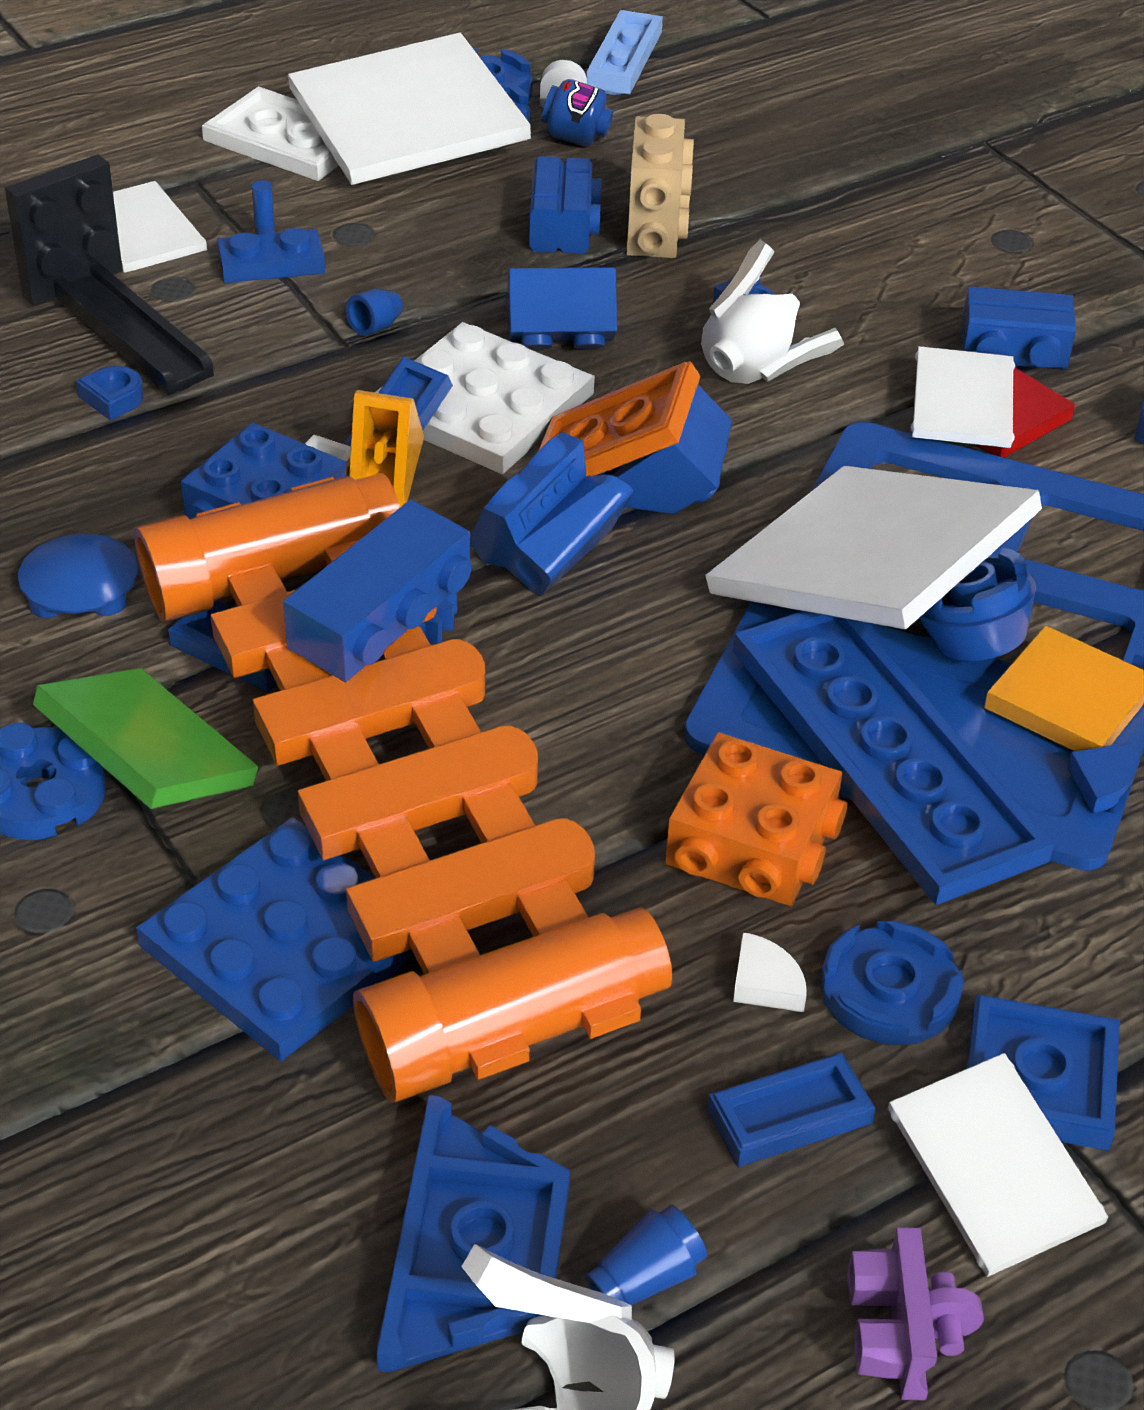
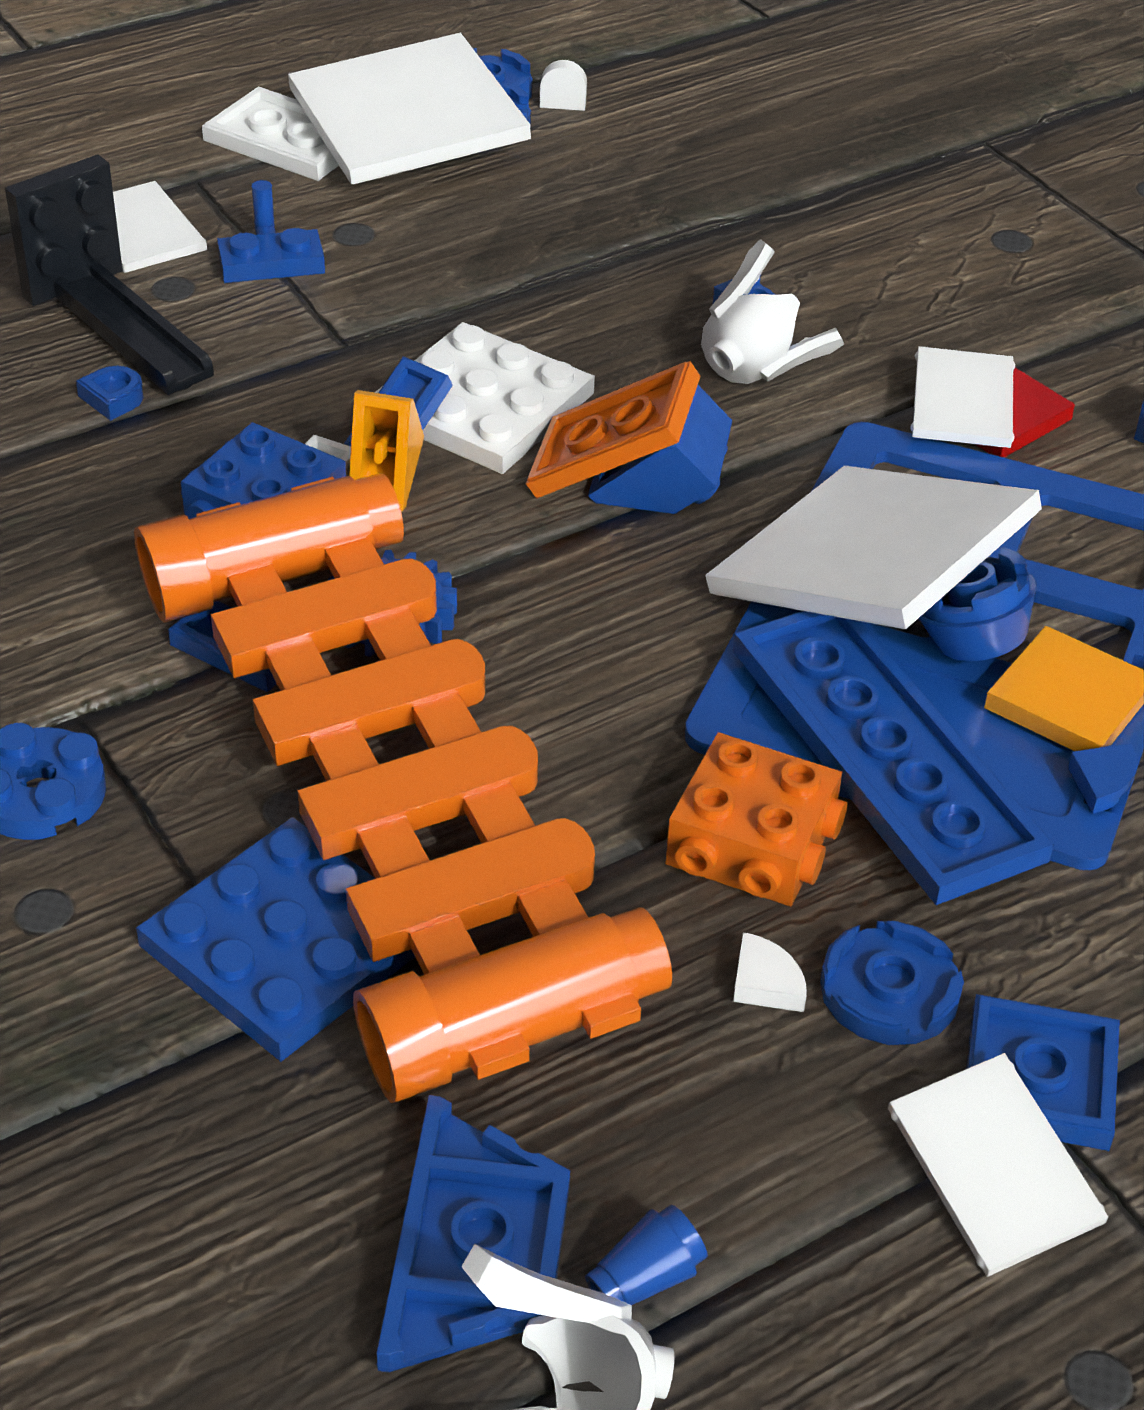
blue dish [17,533,139,618] -> none
bright green tile [33,668,259,809] -> none
blue brick [283,499,472,683] -> none
blue hose [346,288,403,336] -> none
blue piece [470,432,634,596] -> none
blue slope [506,268,617,350] -> none
blue brick [529,156,602,254] -> none
blue head [541,79,614,148] -> none
light blue plate [587,10,663,95] -> none
tan brick [627,114,694,258] -> none
blue tile [707,1052,875,1167] -> none
medium lavender hips [847,1227,984,1400] -> none
blue brick [961,287,1076,370] -> none

